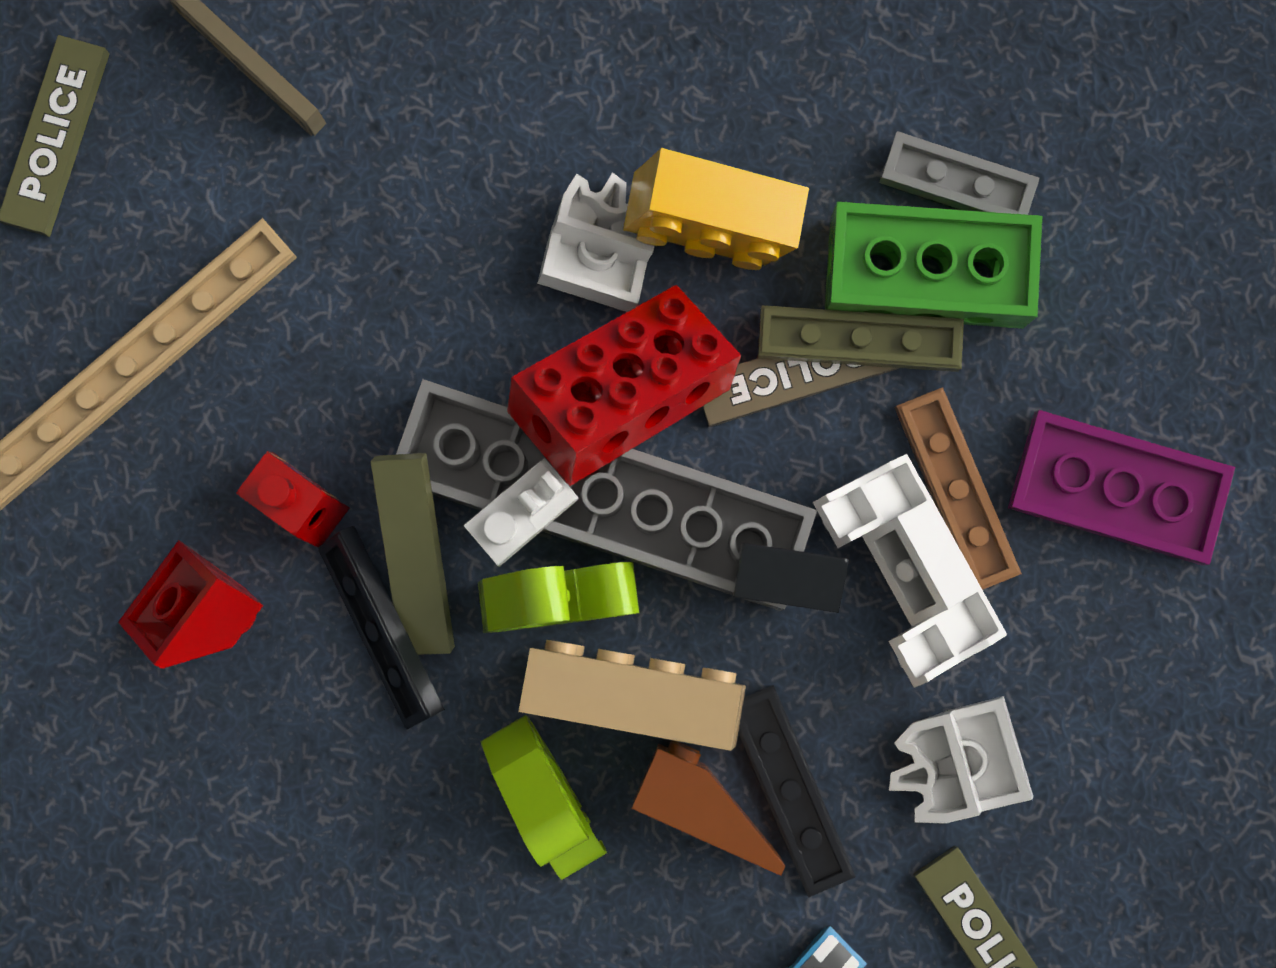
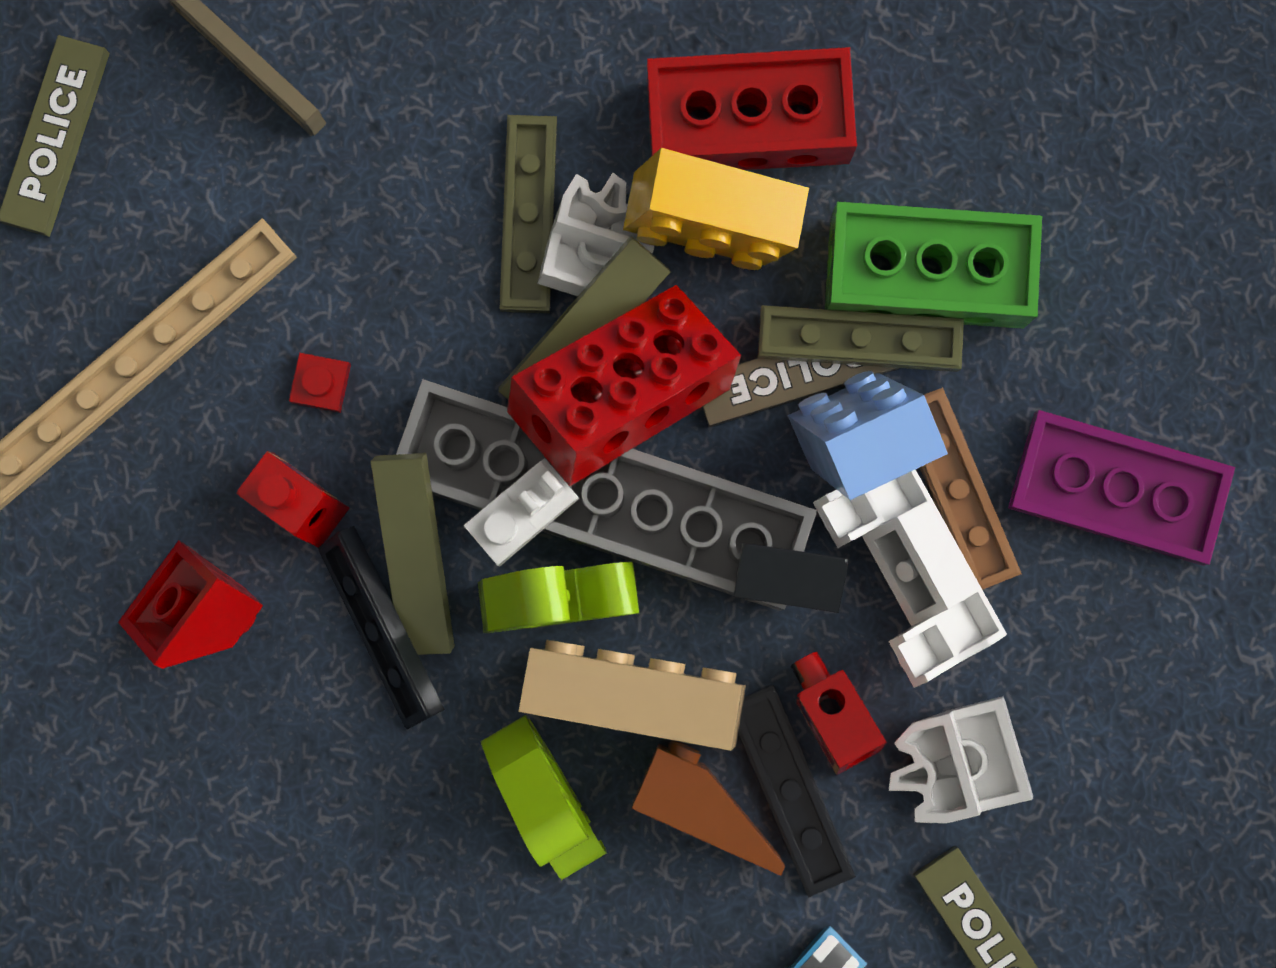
light grey plate [879,131,1040,215] -> none
none -> red plate [289,352,351,413]
none -> olive tile [499,236,671,400]
none -> olive tile [500,115,558,313]
none -> red brick [647,47,857,170]
none -> light blue brick [788,371,948,500]
none -> red torso [790,651,887,776]

